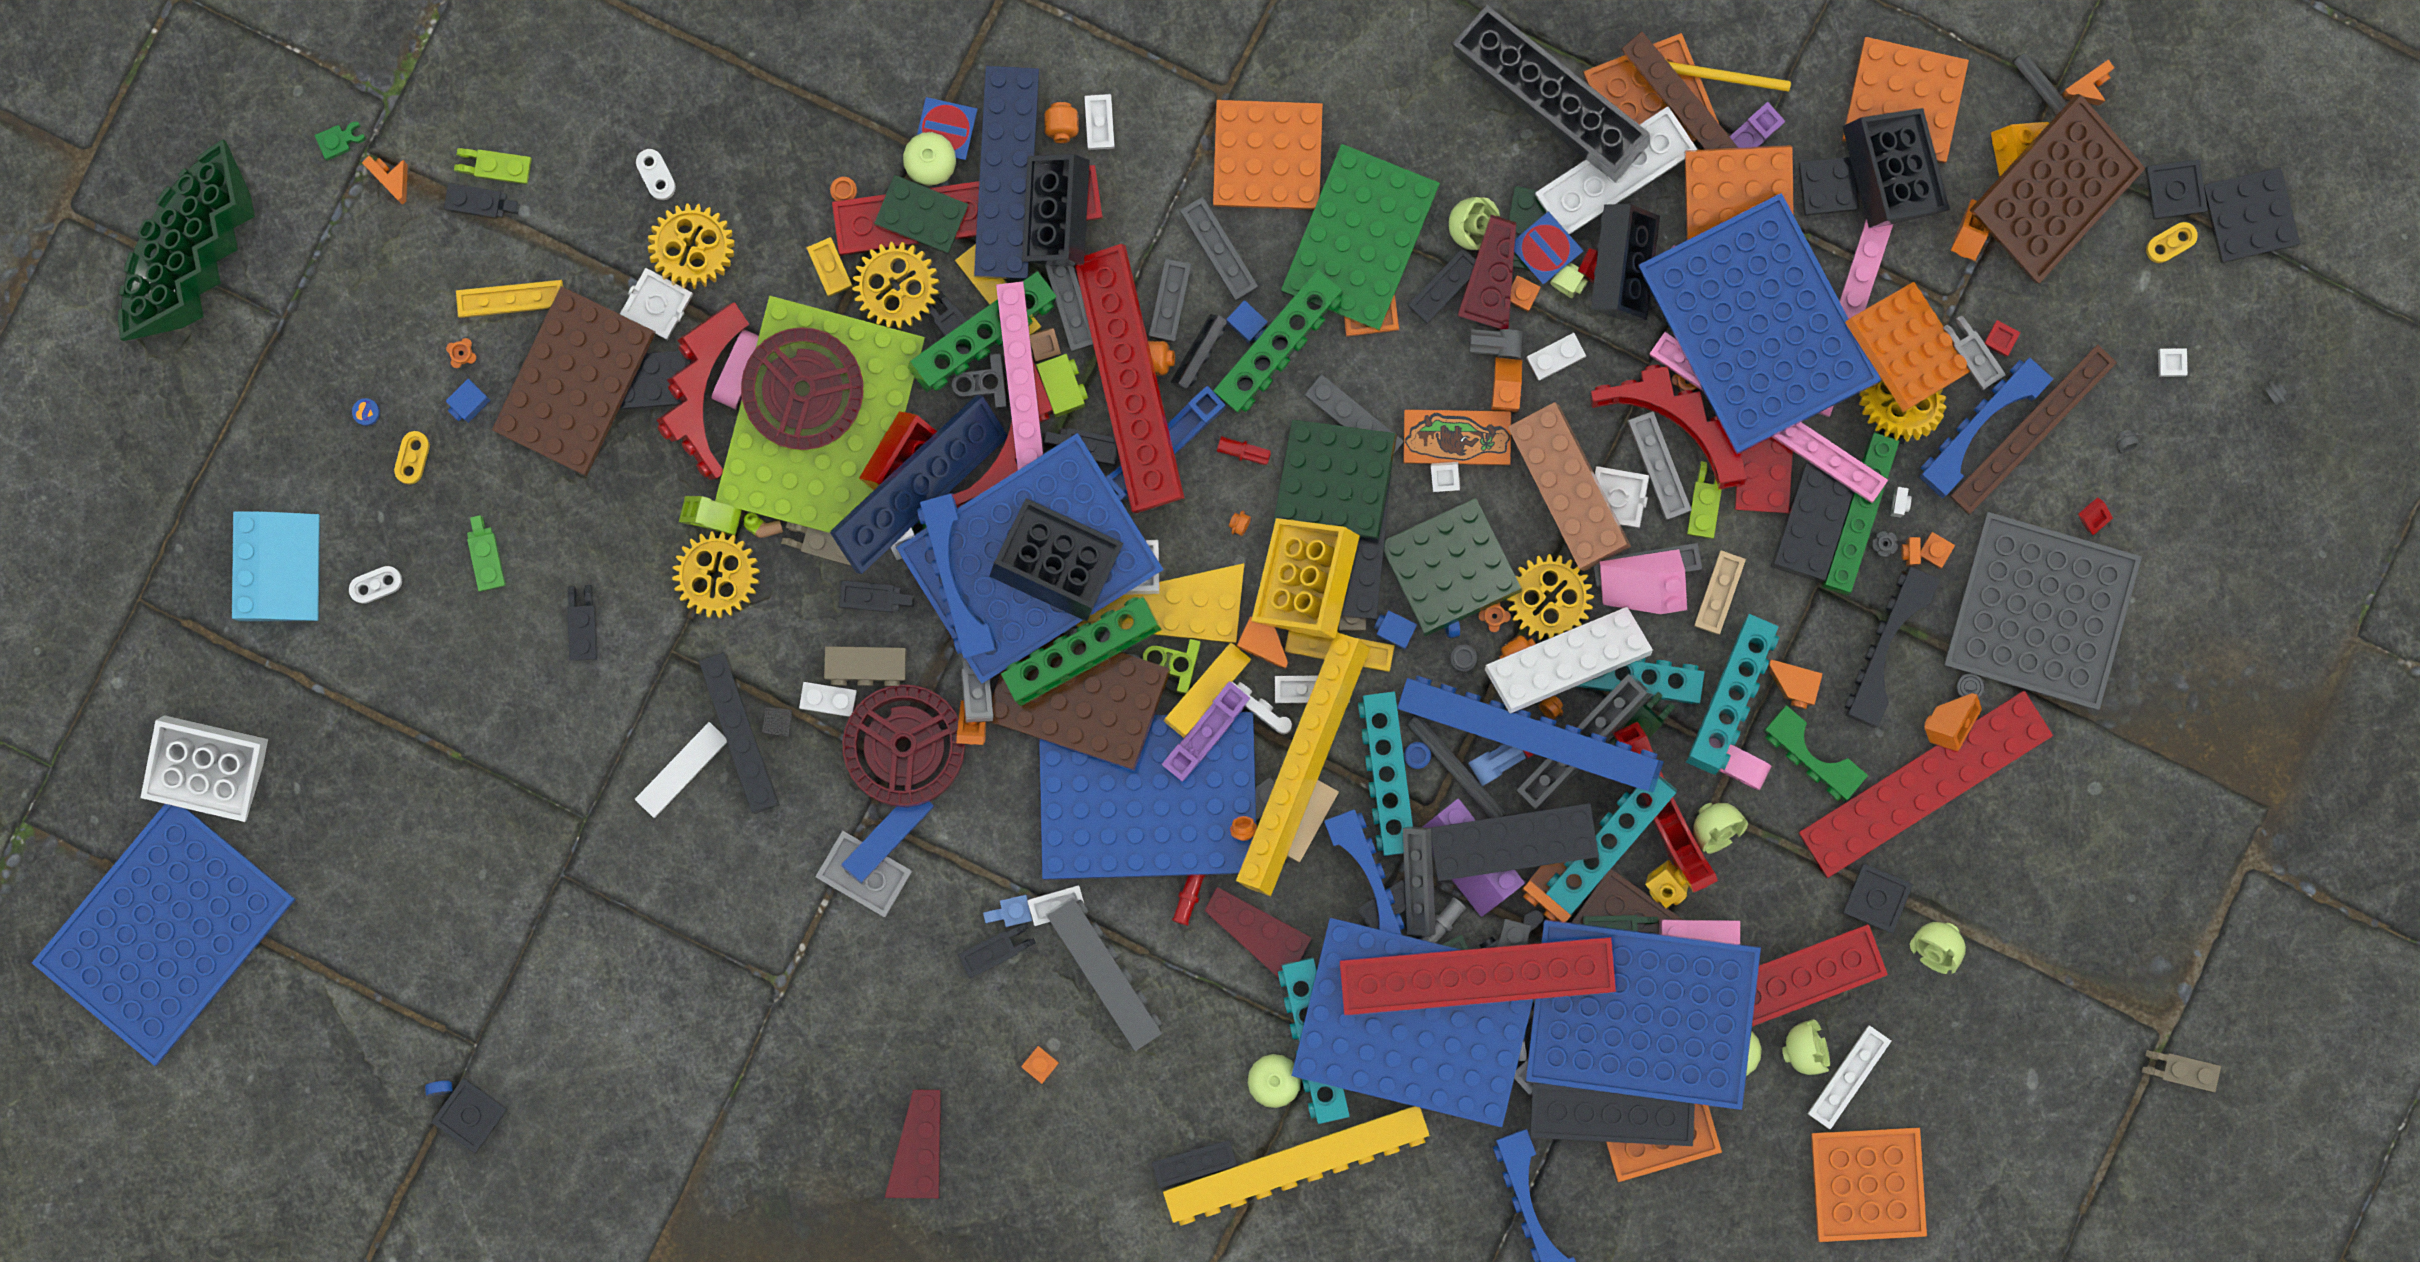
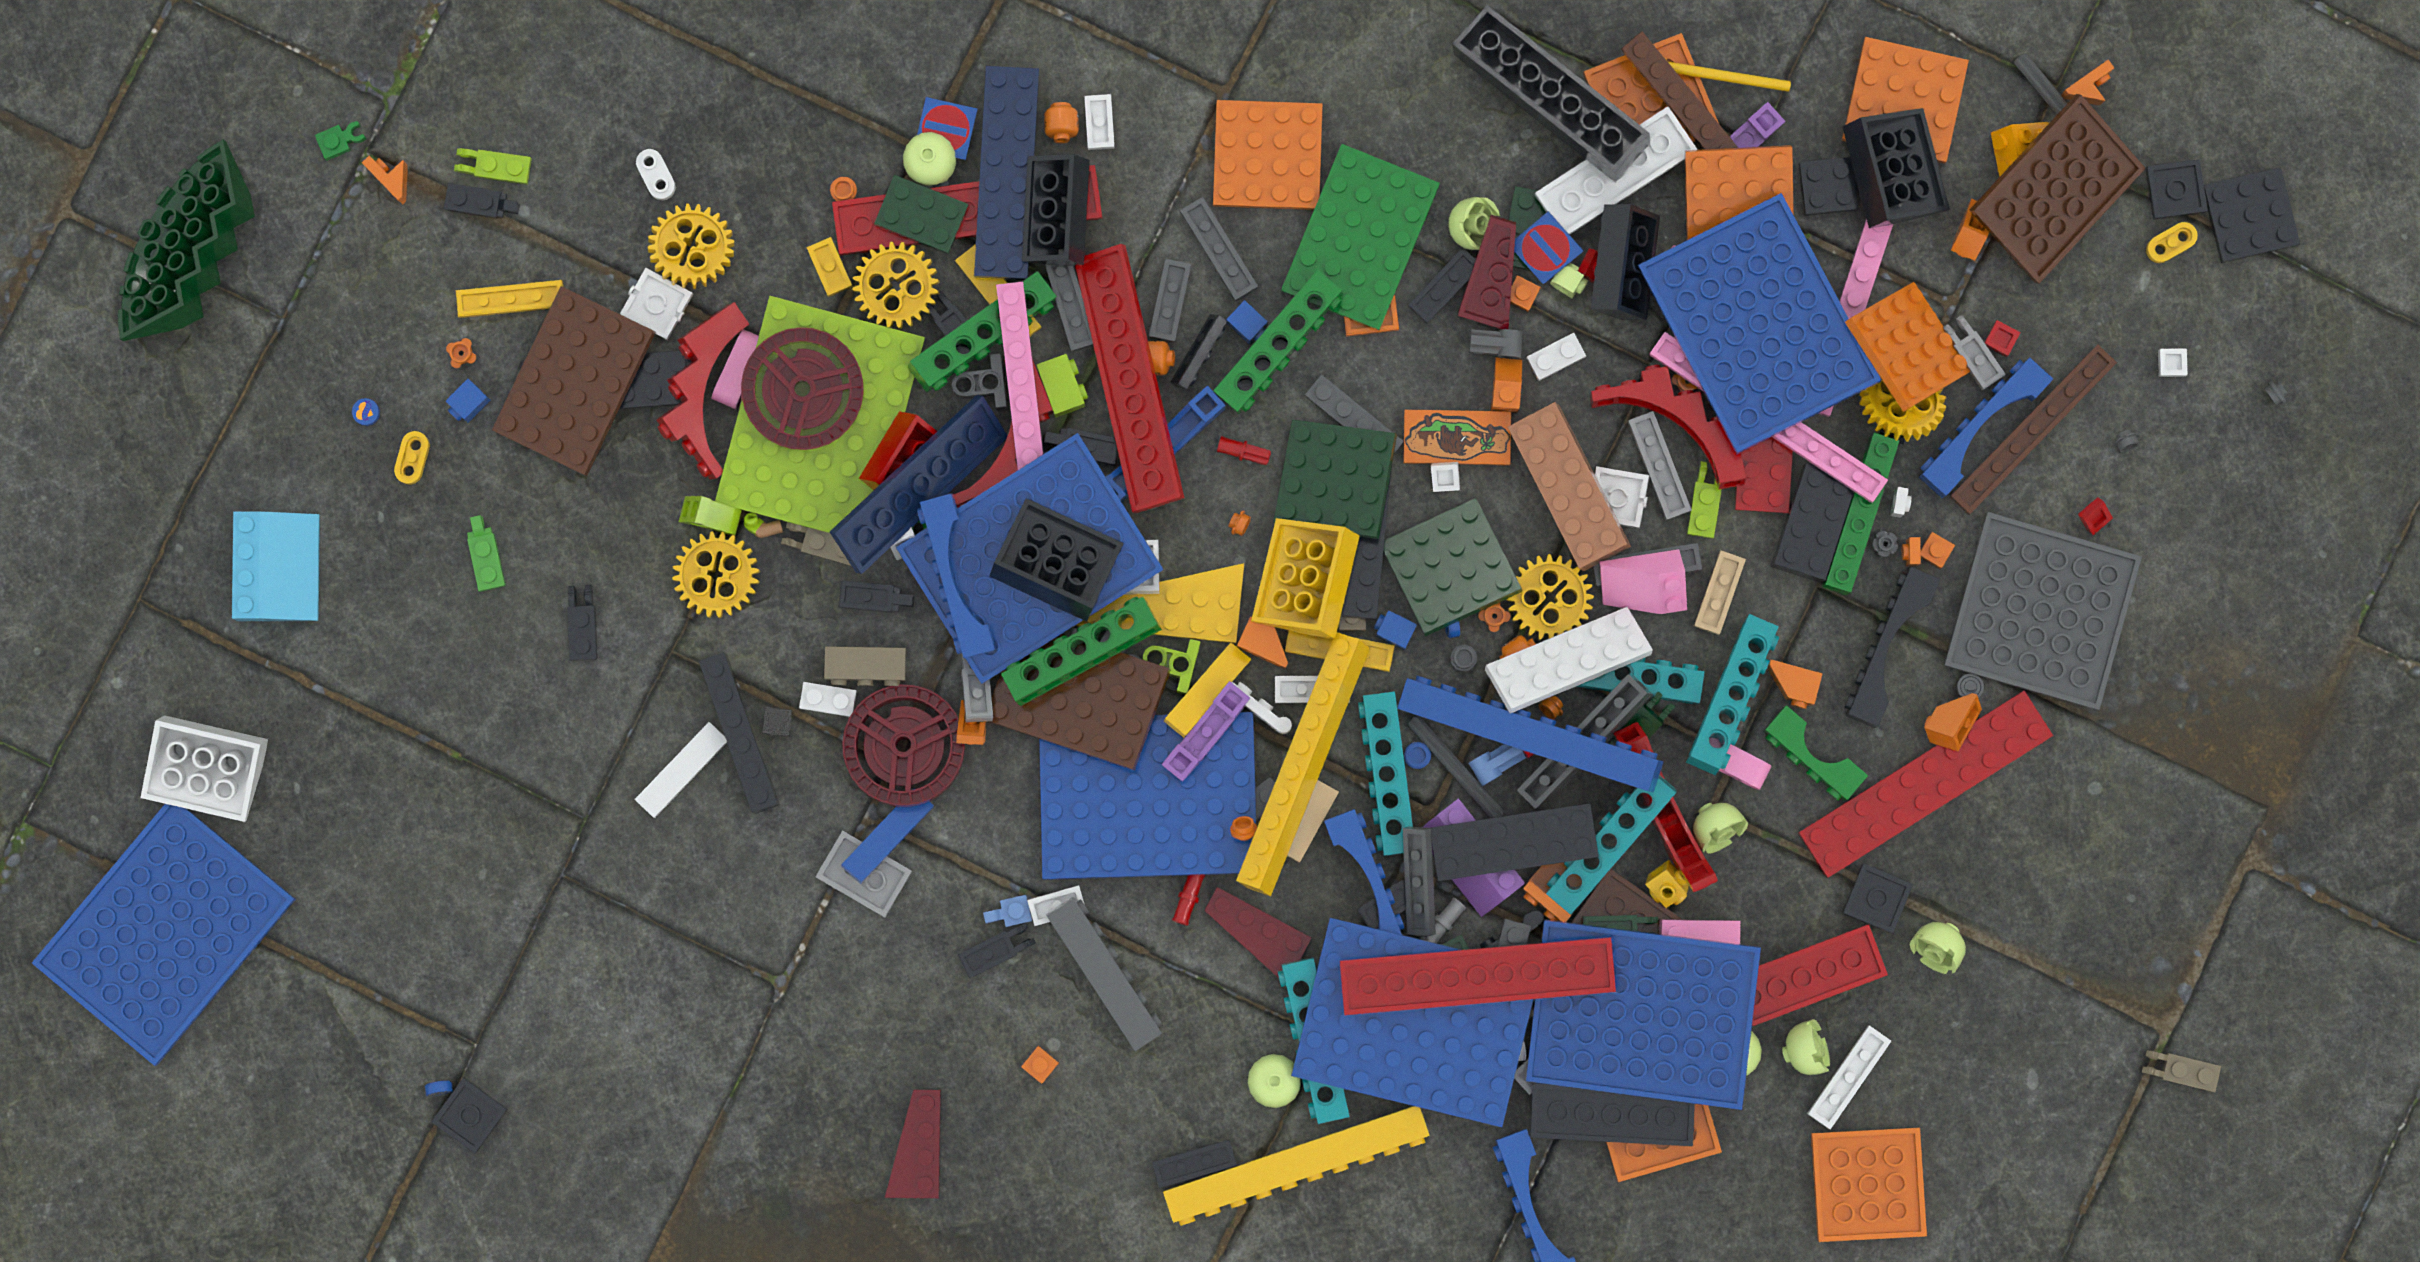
white plate [349,566,402,604] -> none
medium nougat tile [1030,327,1061,361] -> none

